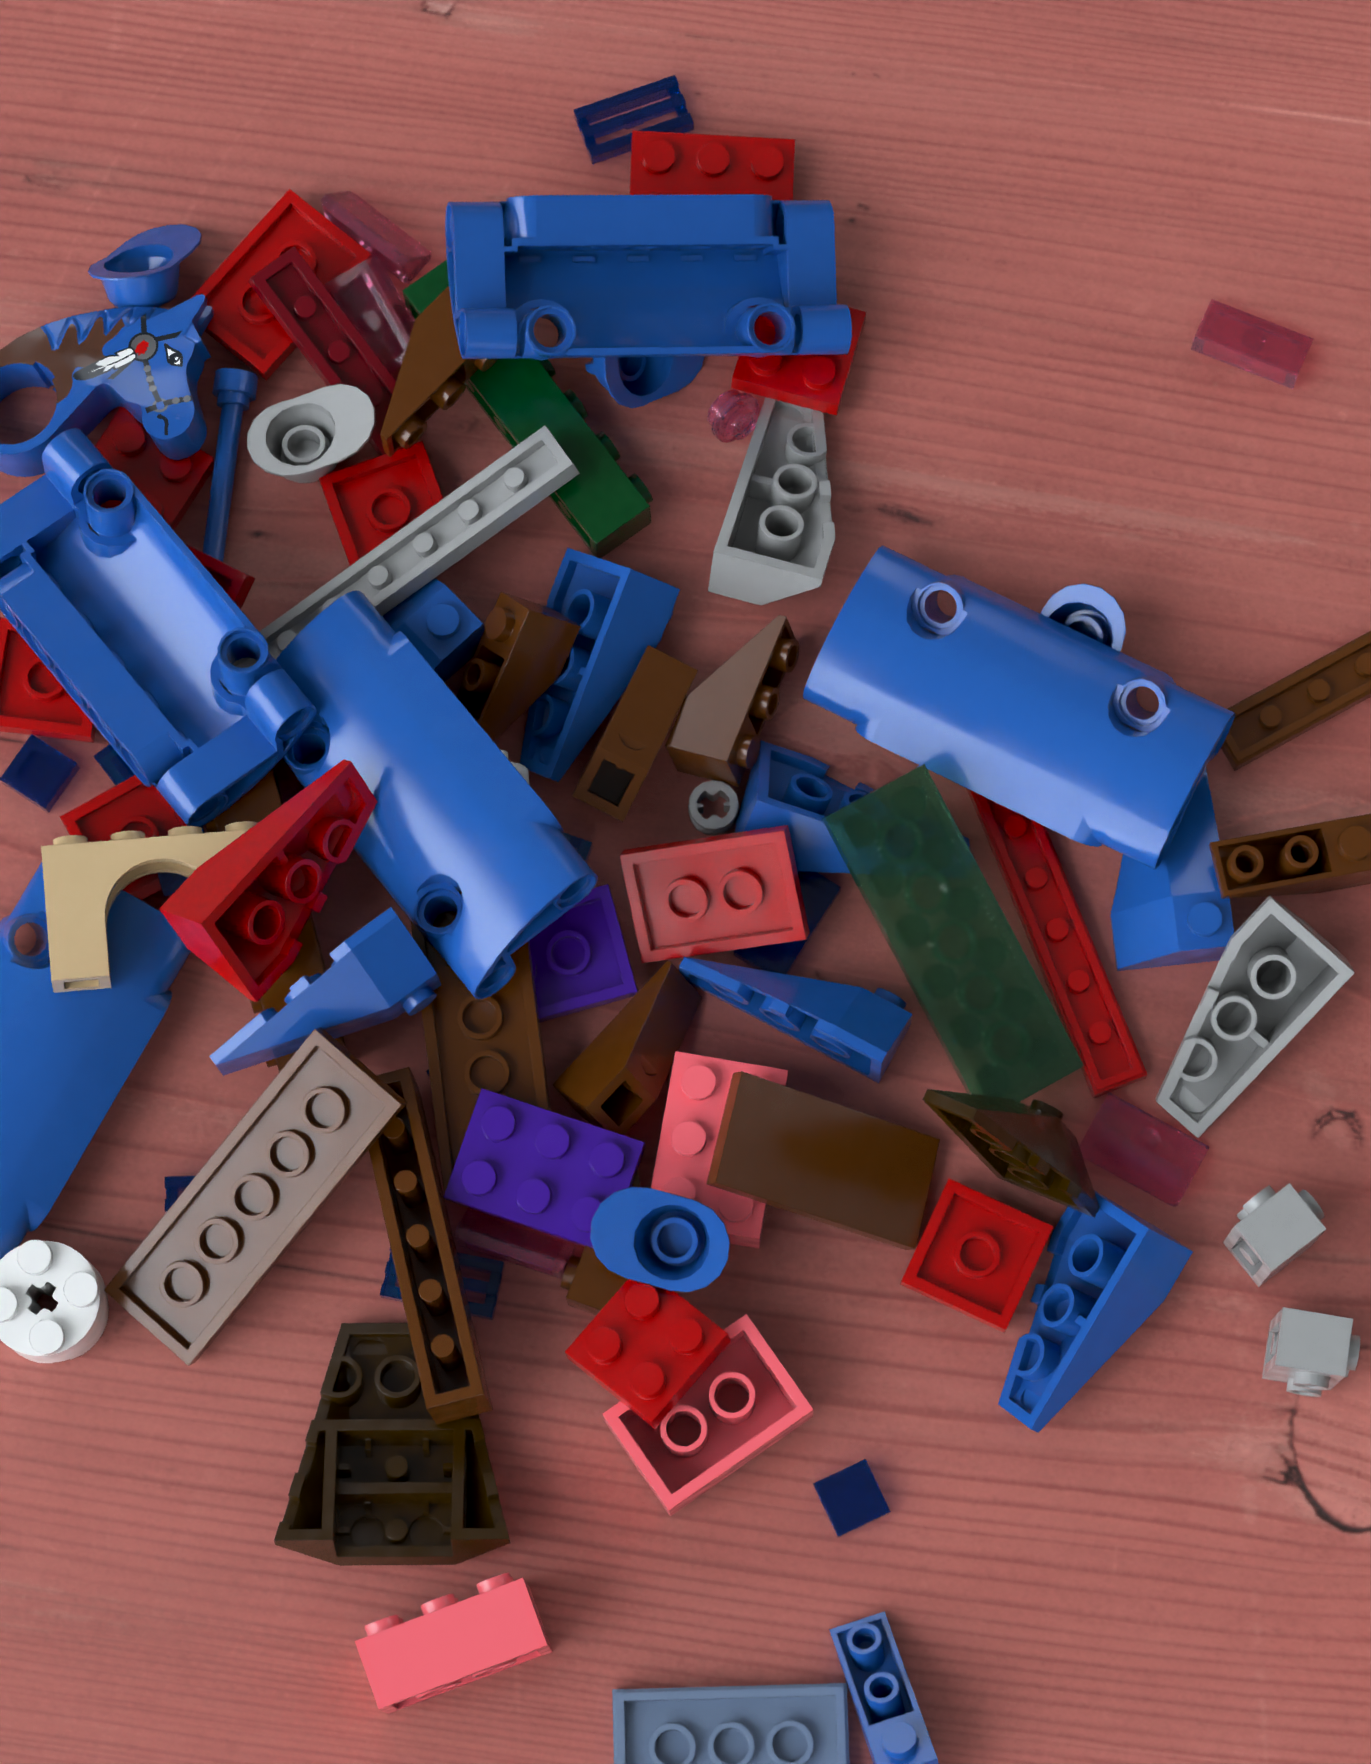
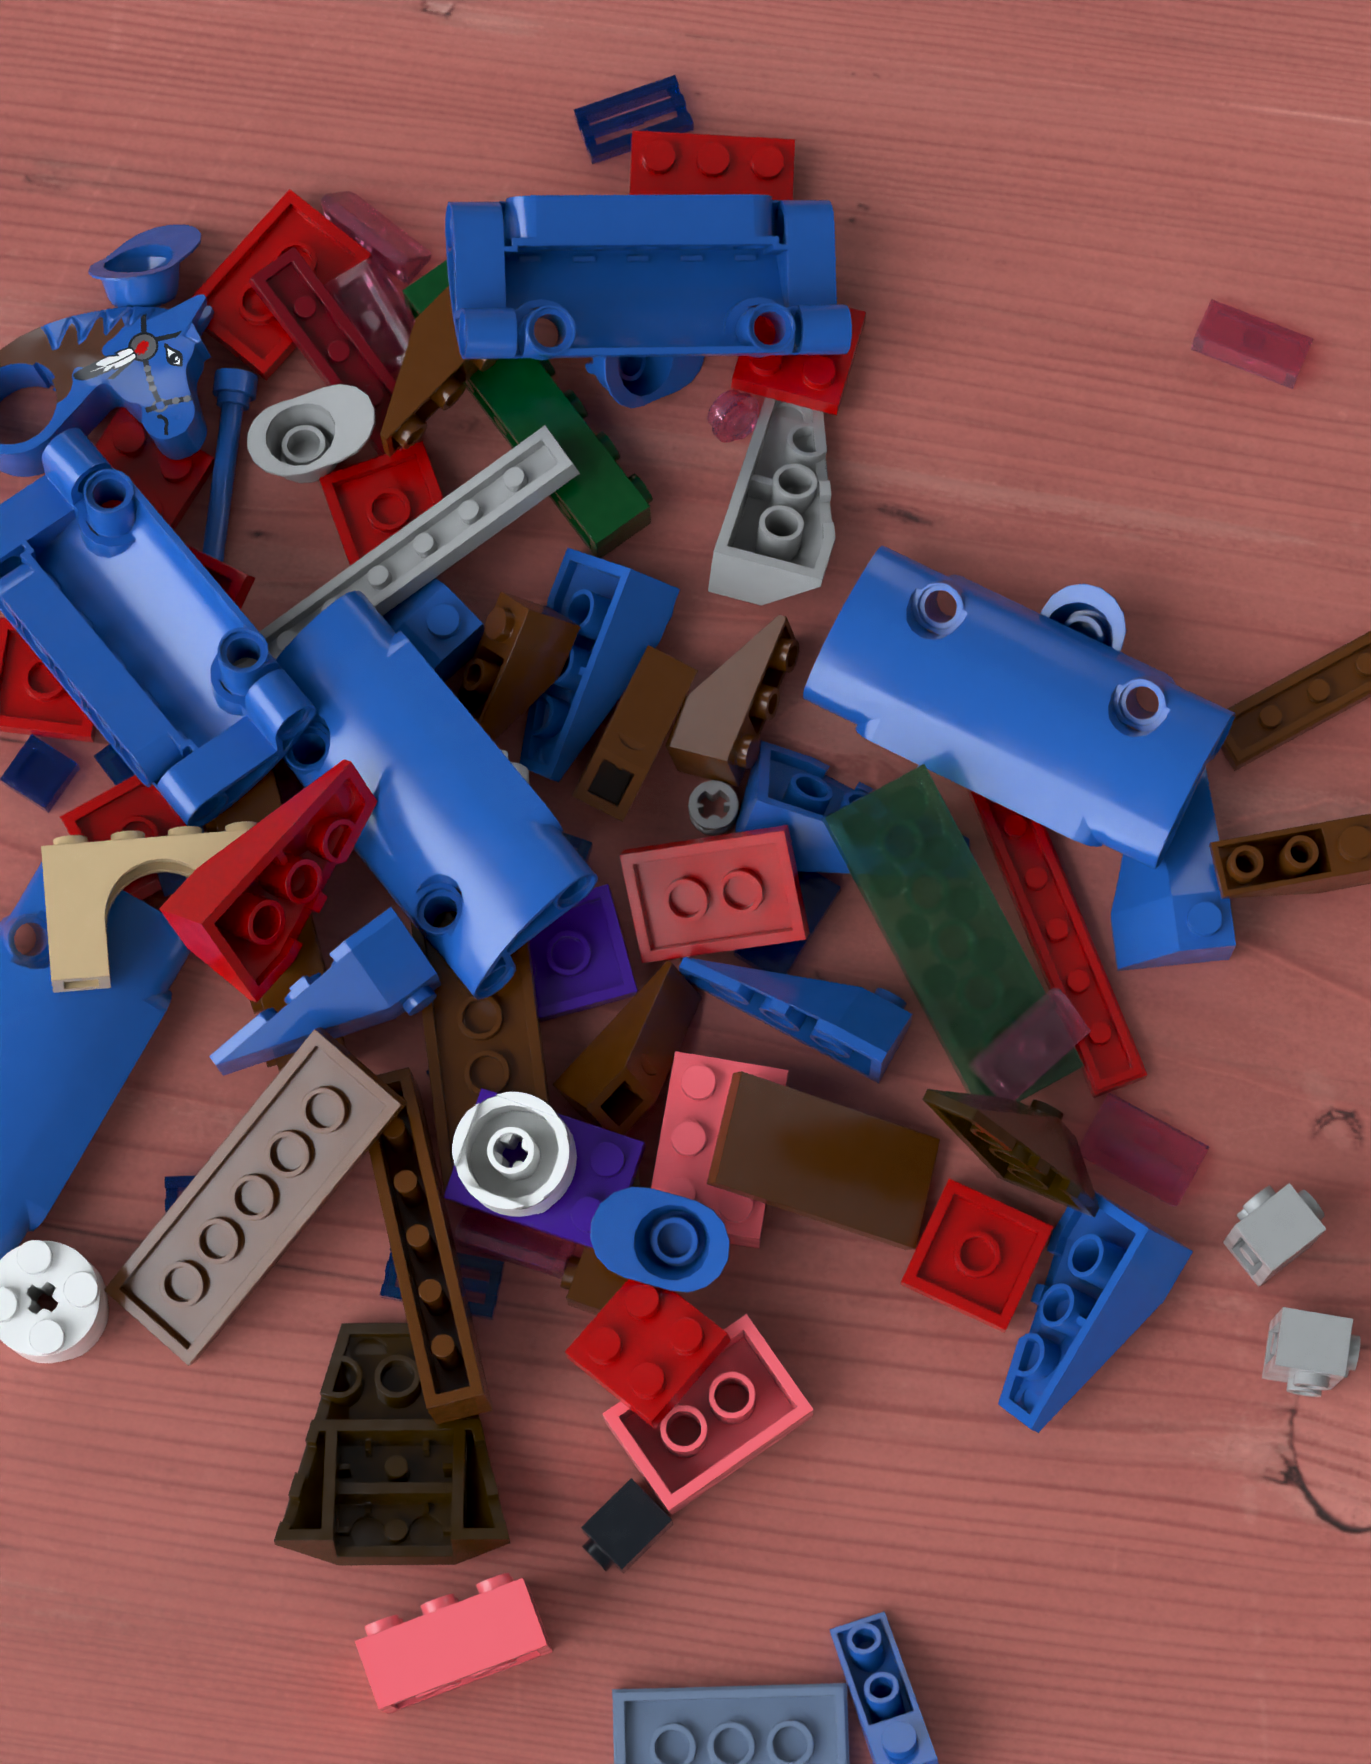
clear blue tile [813,1459,891,1538] -> none
light grey wedge [1155,895,1355,1138] -> none
none -> white brick [452,1092,577,1217]
none -> black brick [581,1478,673,1574]
none -> clear pink slope [968,988,1091,1100]

